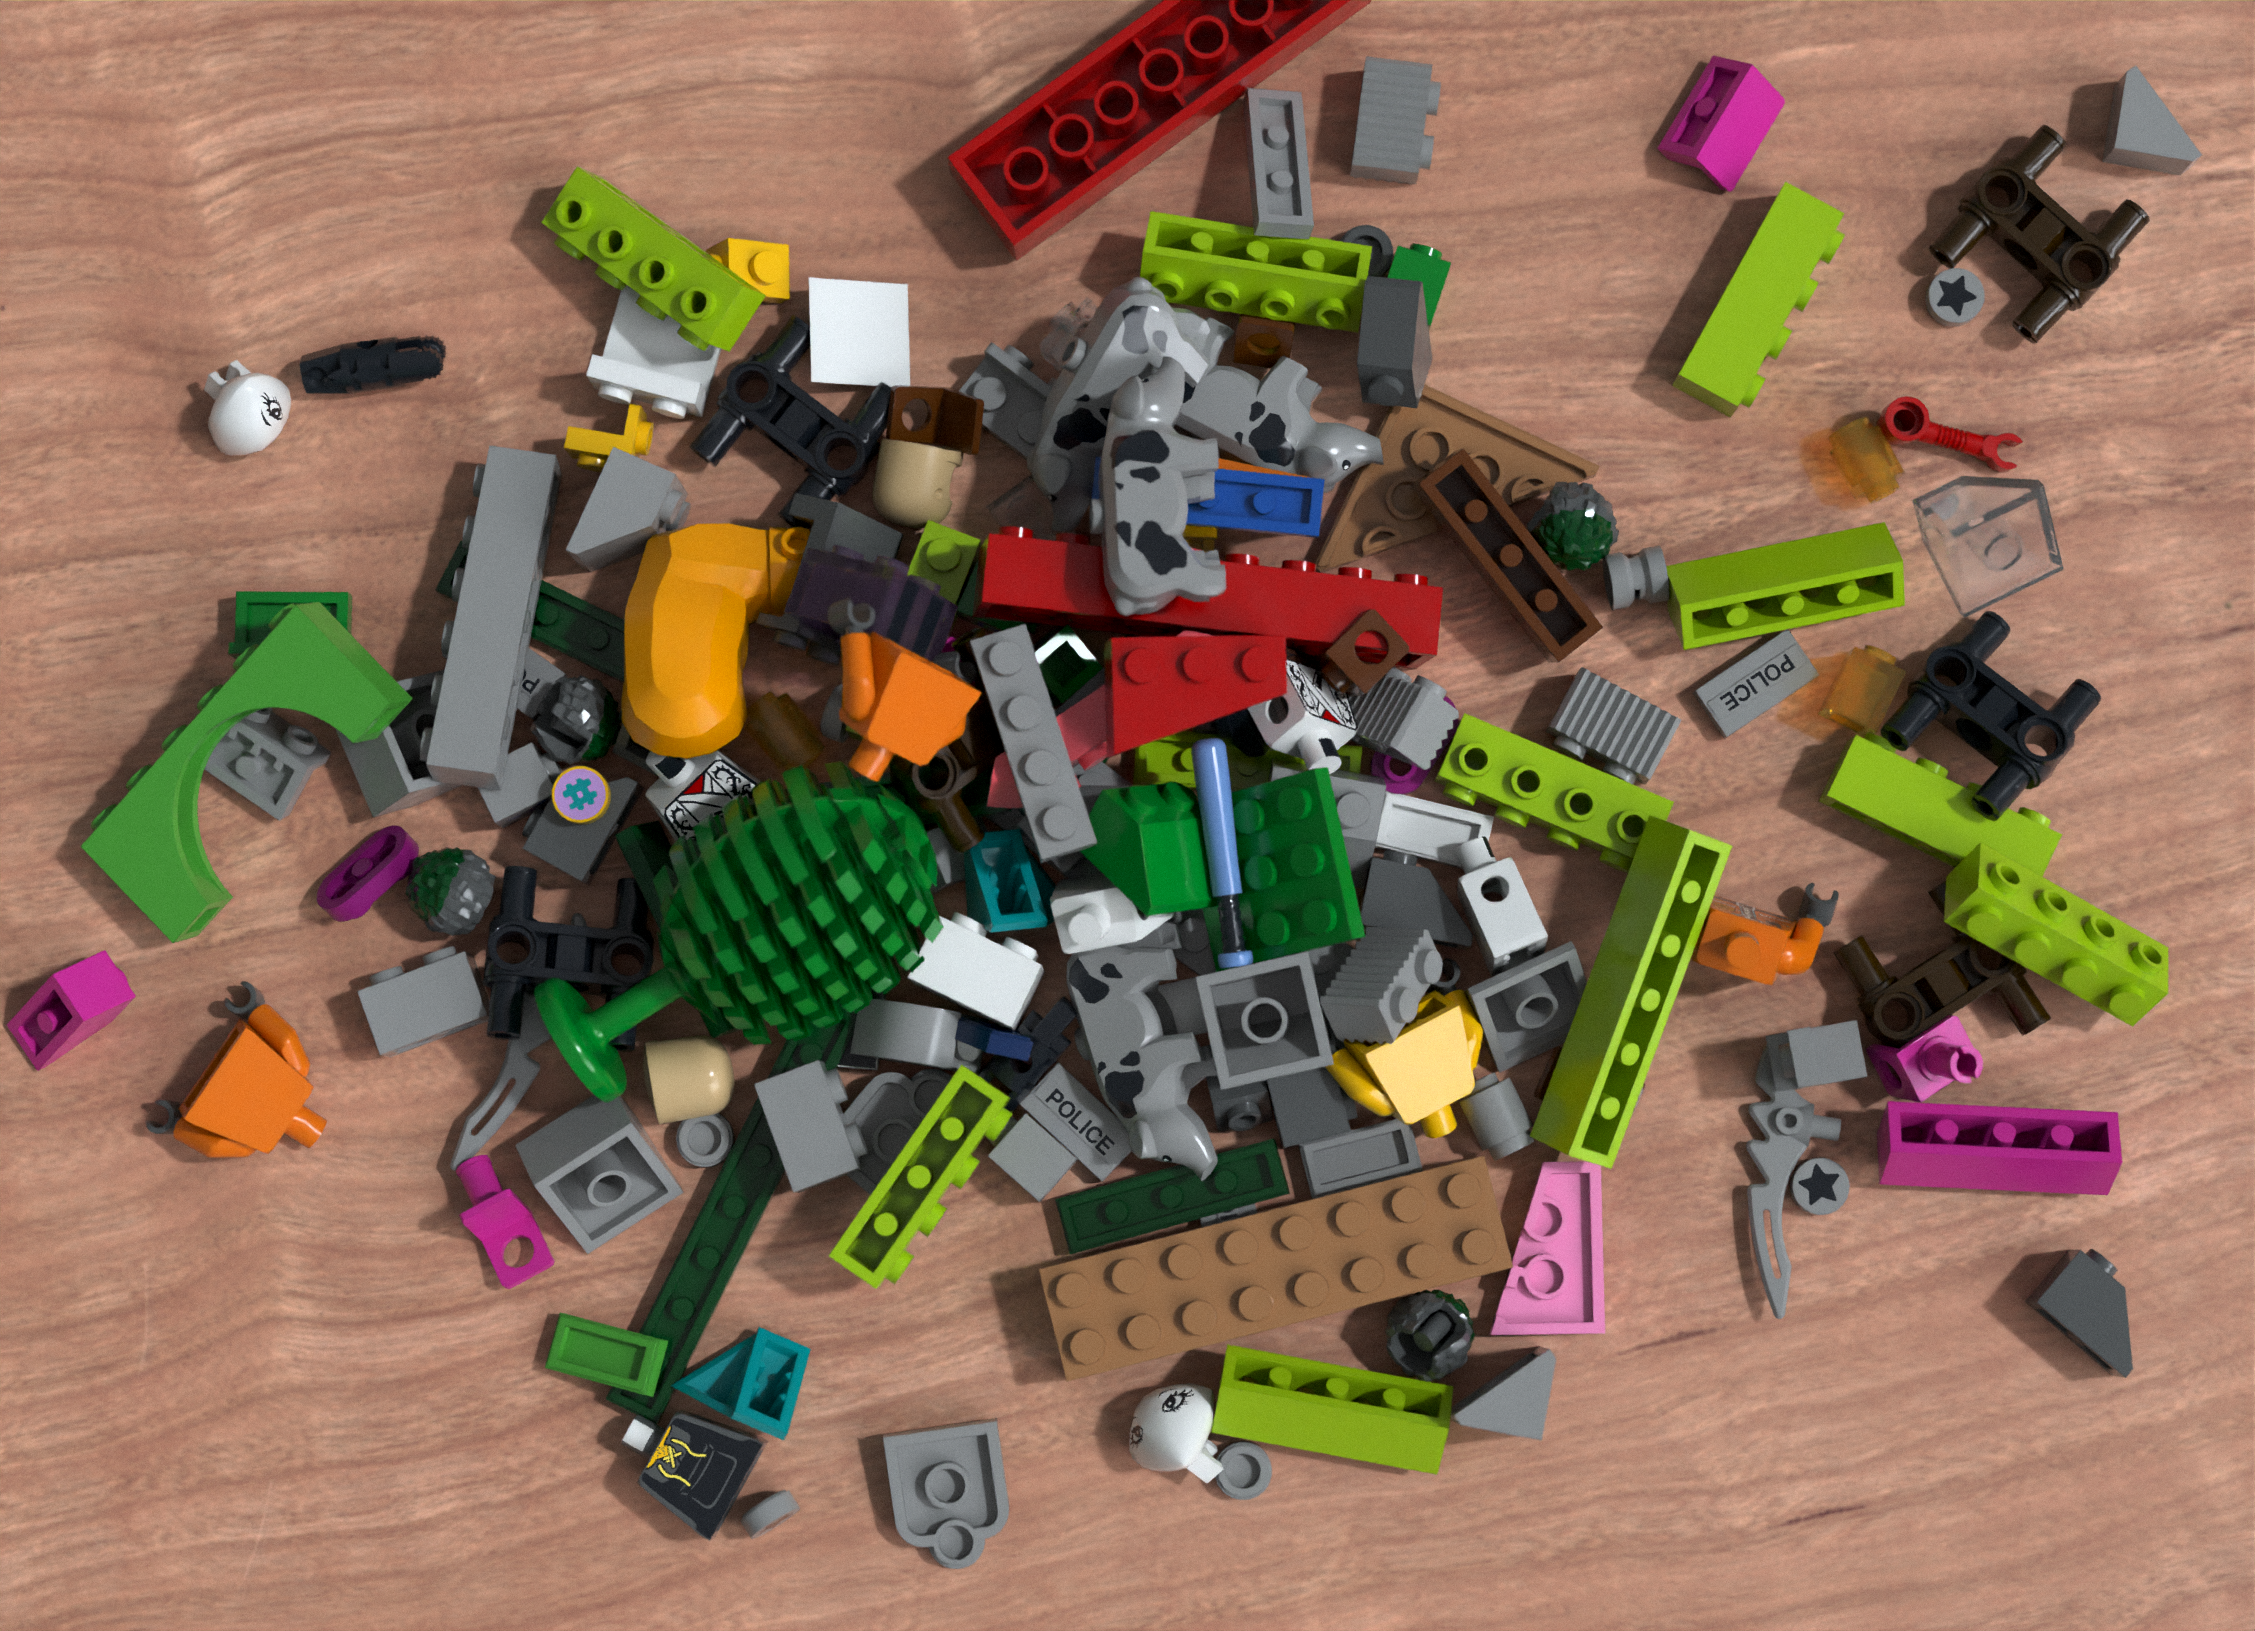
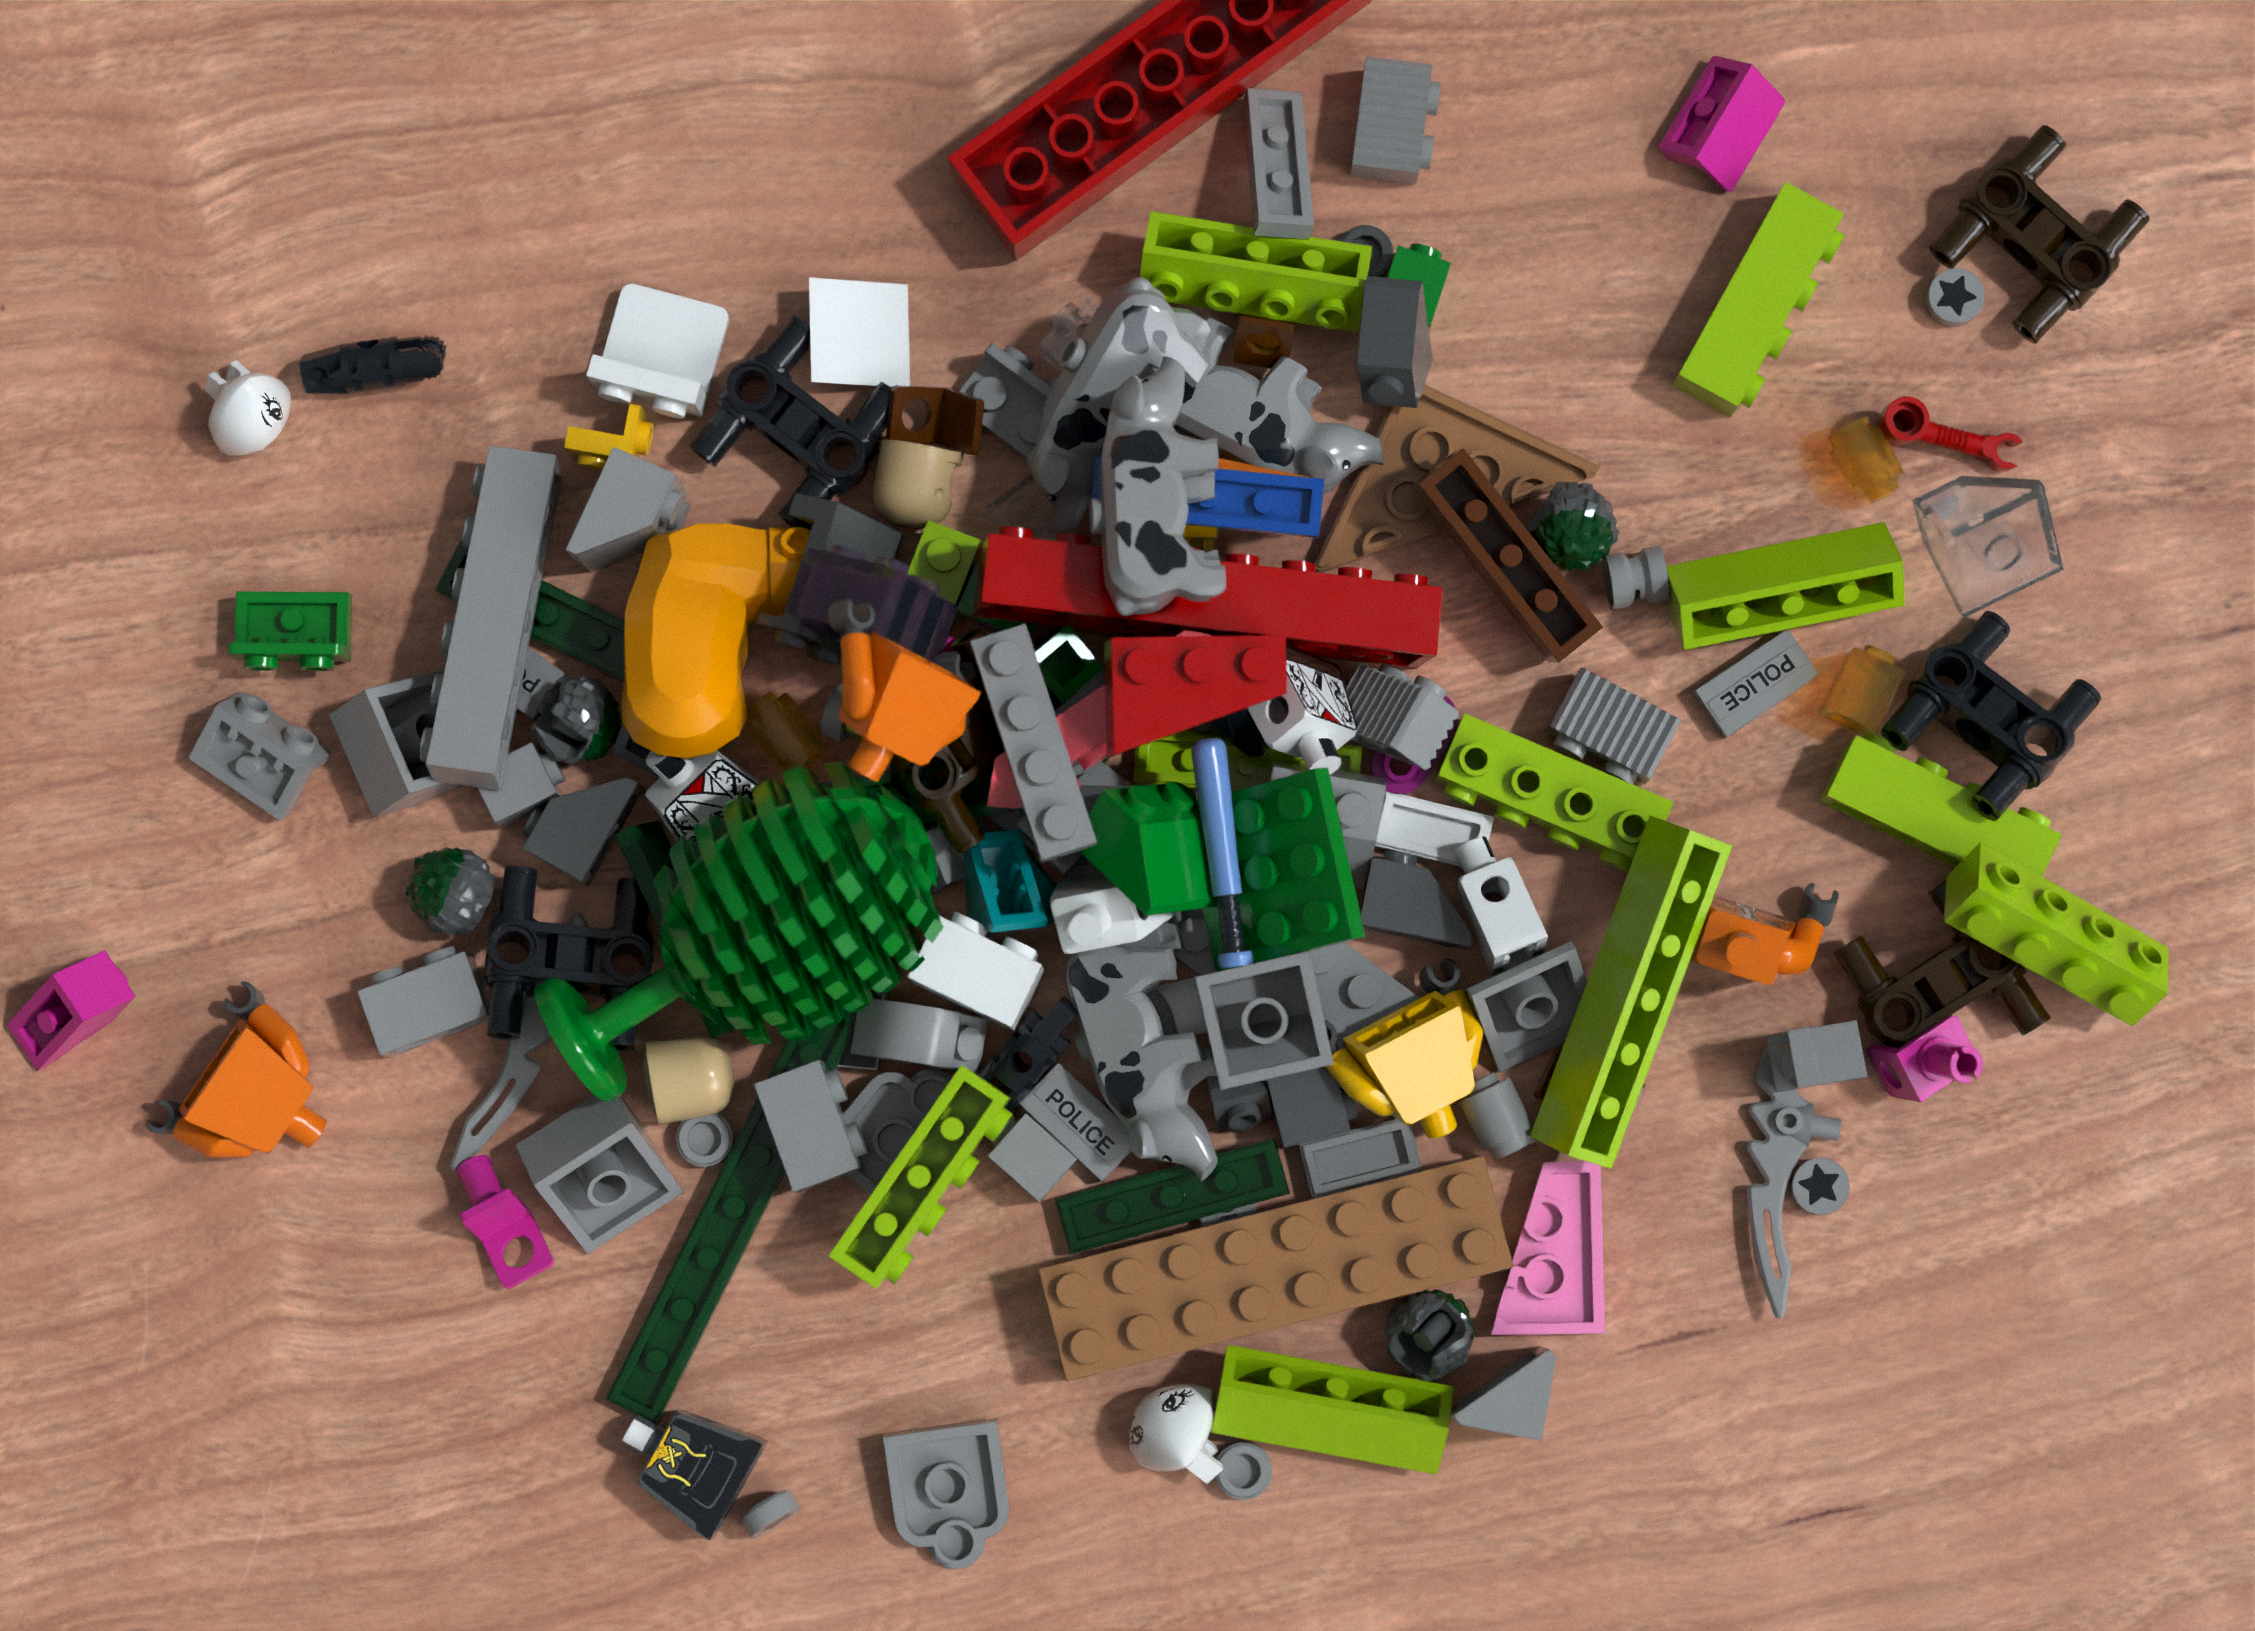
bright green arch [80,602,413,943] -> none
magenta plate [316,825,419,922] -> none
lime brick [541,166,766,352] -> none
bright green tile [545,1312,668,1397] -> none
tile [552,766,611,825] -> none
teal slope [671,1327,811,1440] -> none
yellow bracket [705,238,790,304] -> none
dark blue tile [955,1017,1034,1061] -> none
reddish brown bracket [1313,609,1409,697] -> none
light grey brick [1320,927,1443,1045] -> none
dark pink brick [1877,1101,2122,1195] -> none
dark grey slope [2025,1248,2133,1378] -> none
light grey slope [2102,66,2202,175] -> none

